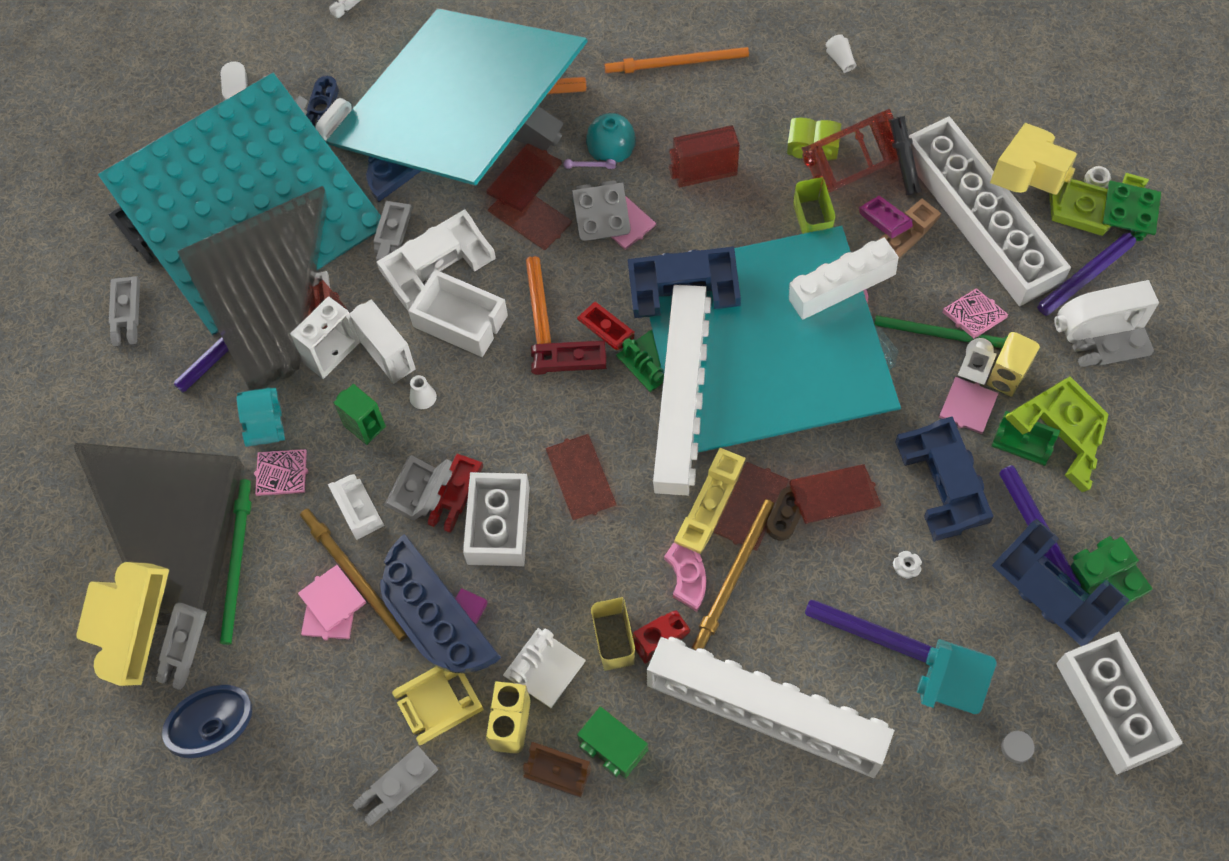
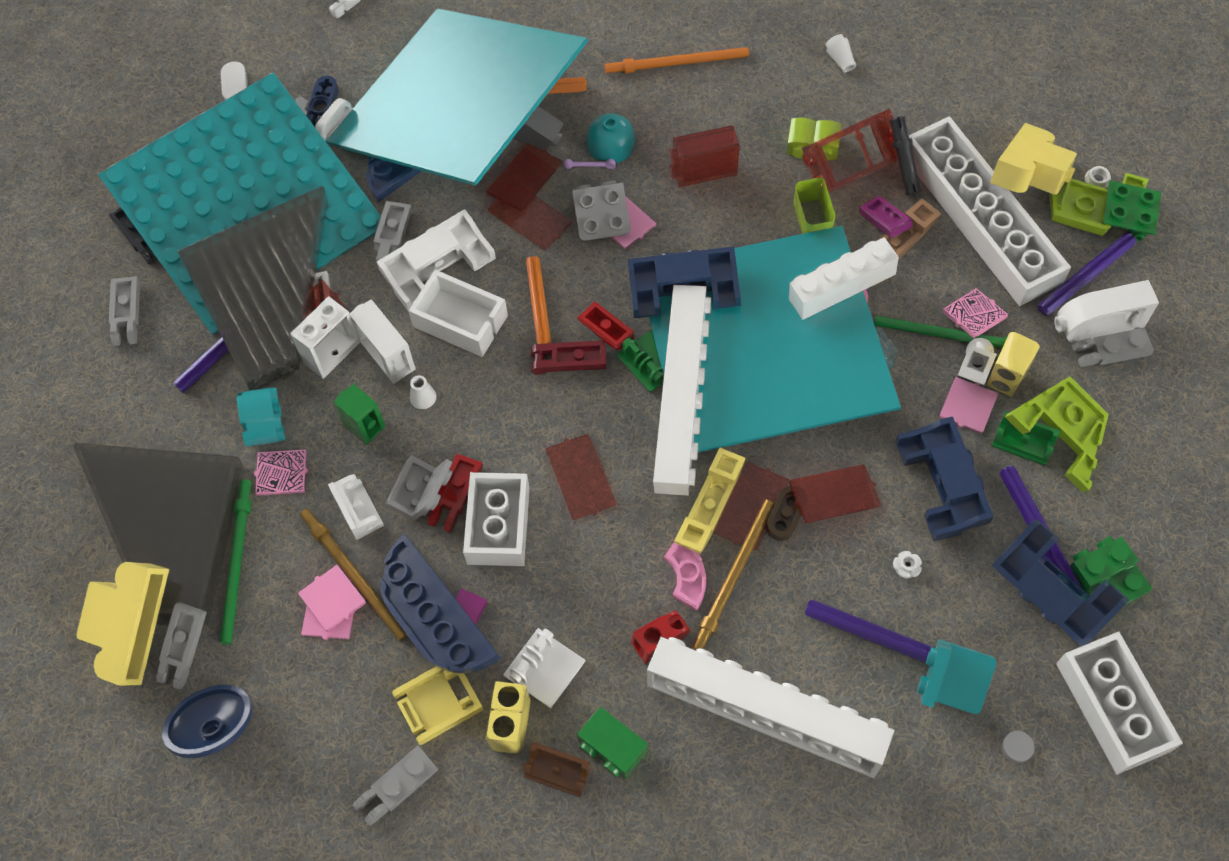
light yellow piece [591,597,635,671] -> none

